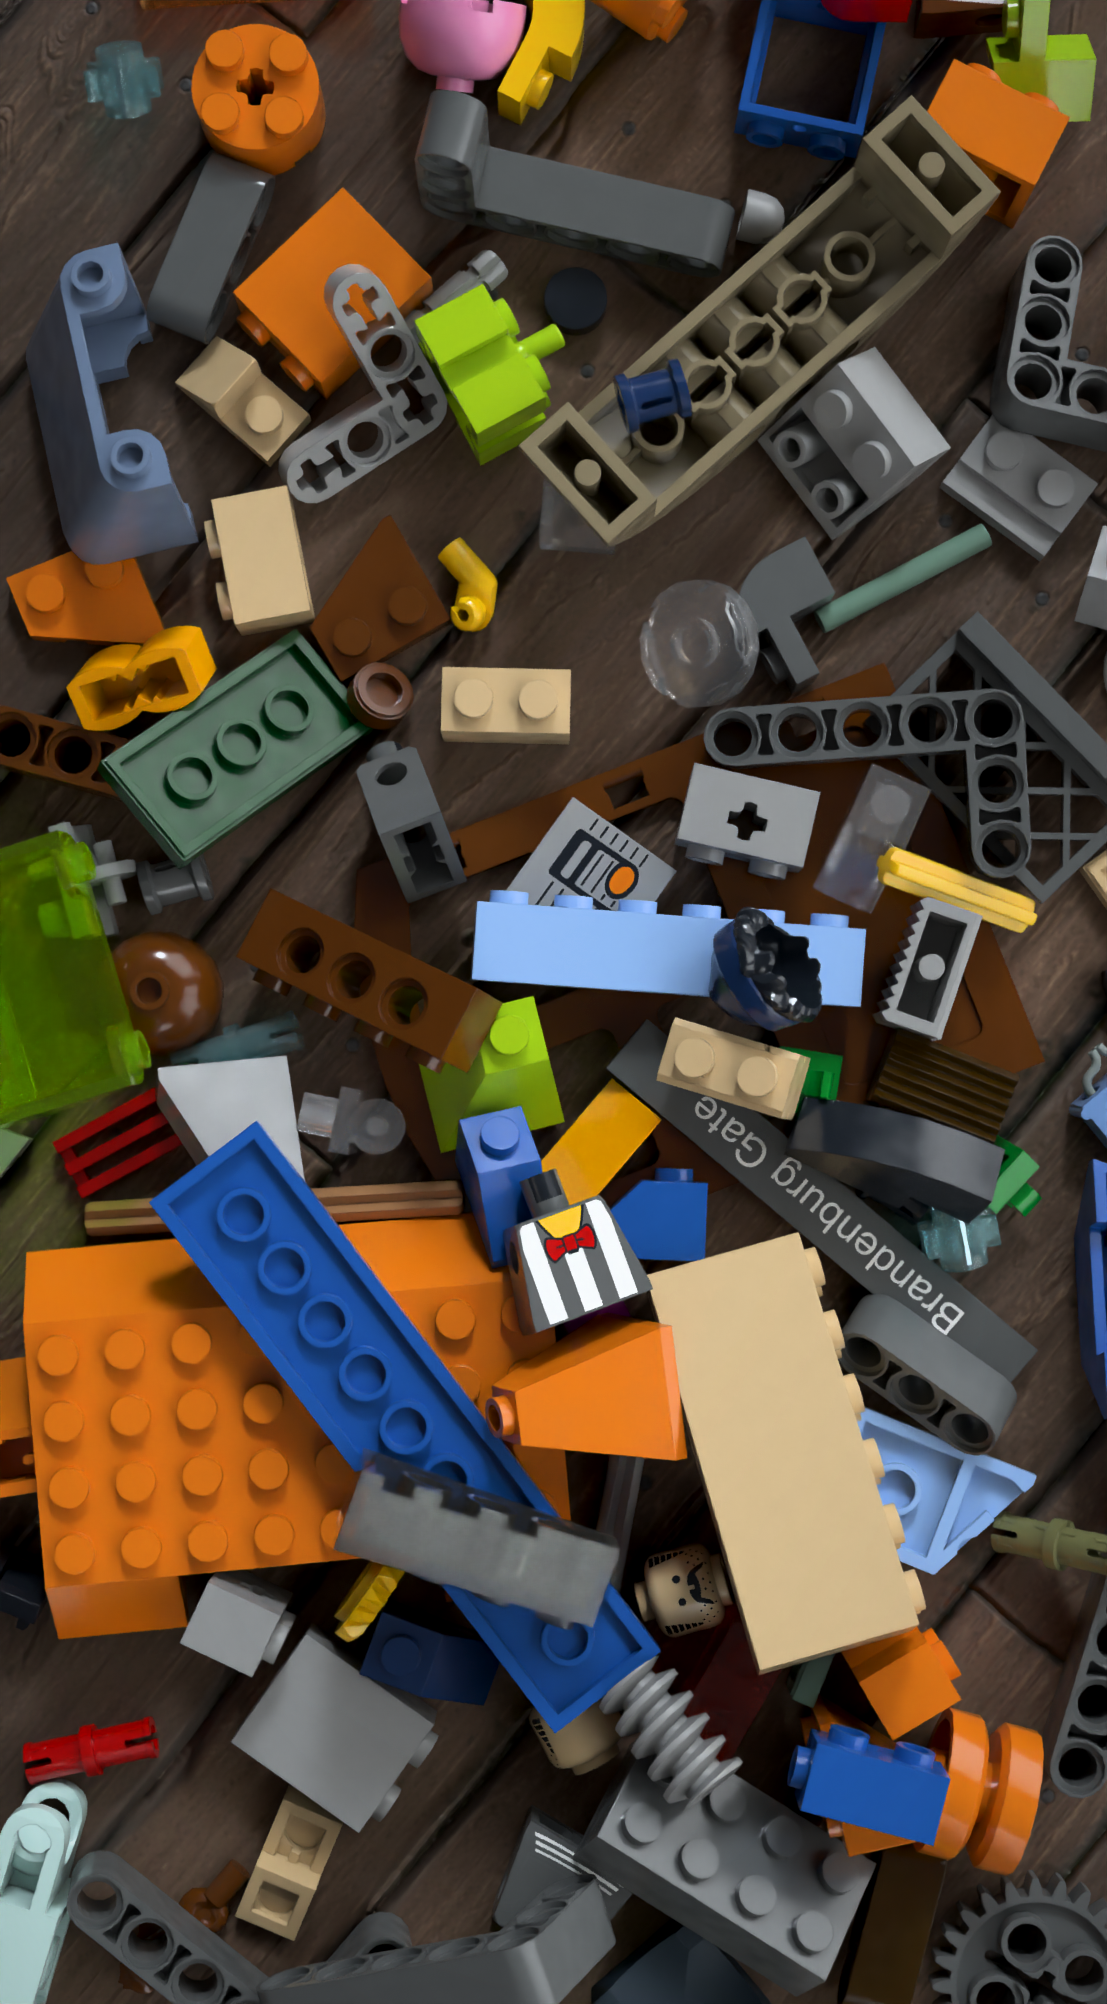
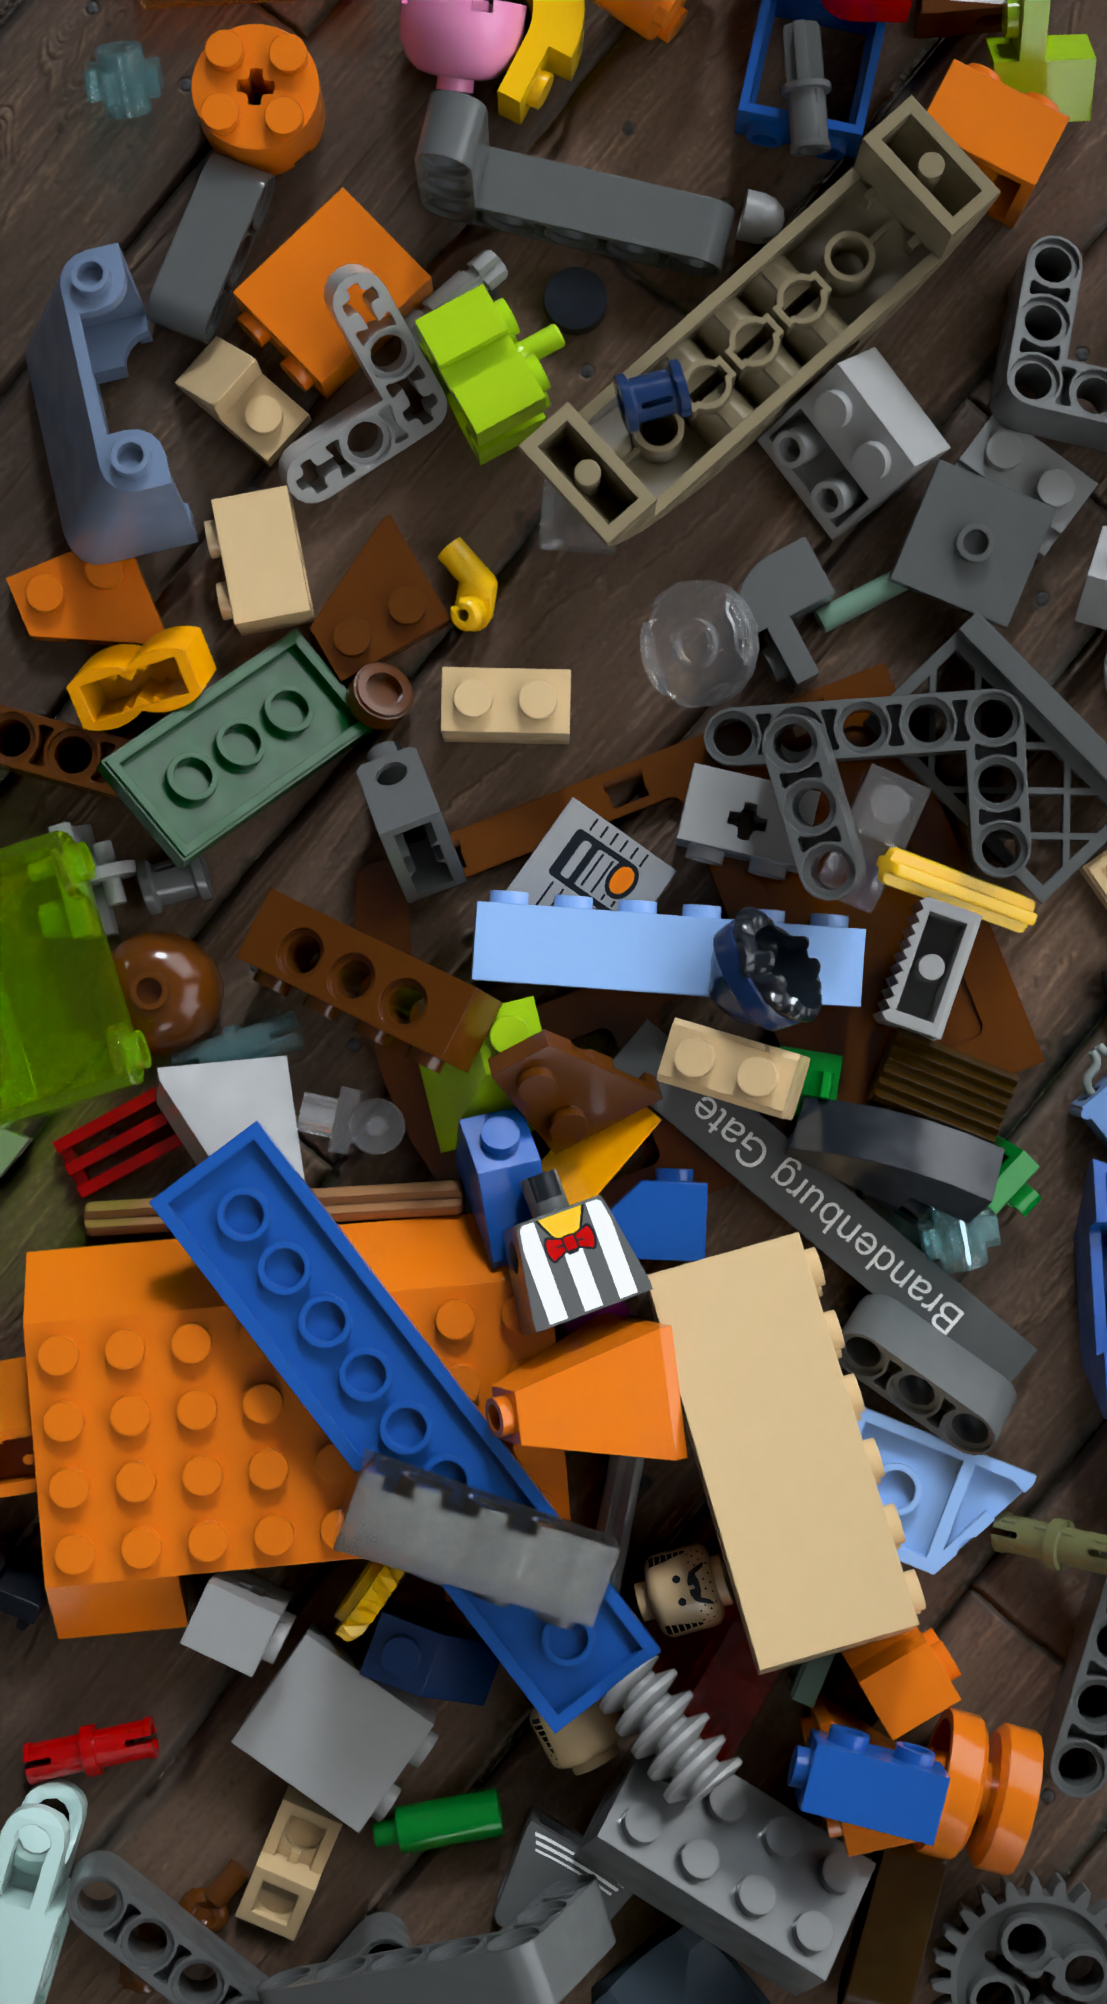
none -> green cylinder [373,1787,505,1854]
none -> reddish brown wing [488,1029,663,1154]
none -> dark grey beam [762,713,867,901]
none -> dark grey axle [780,19,832,157]
none -> dark grey plate [887,459,1057,629]

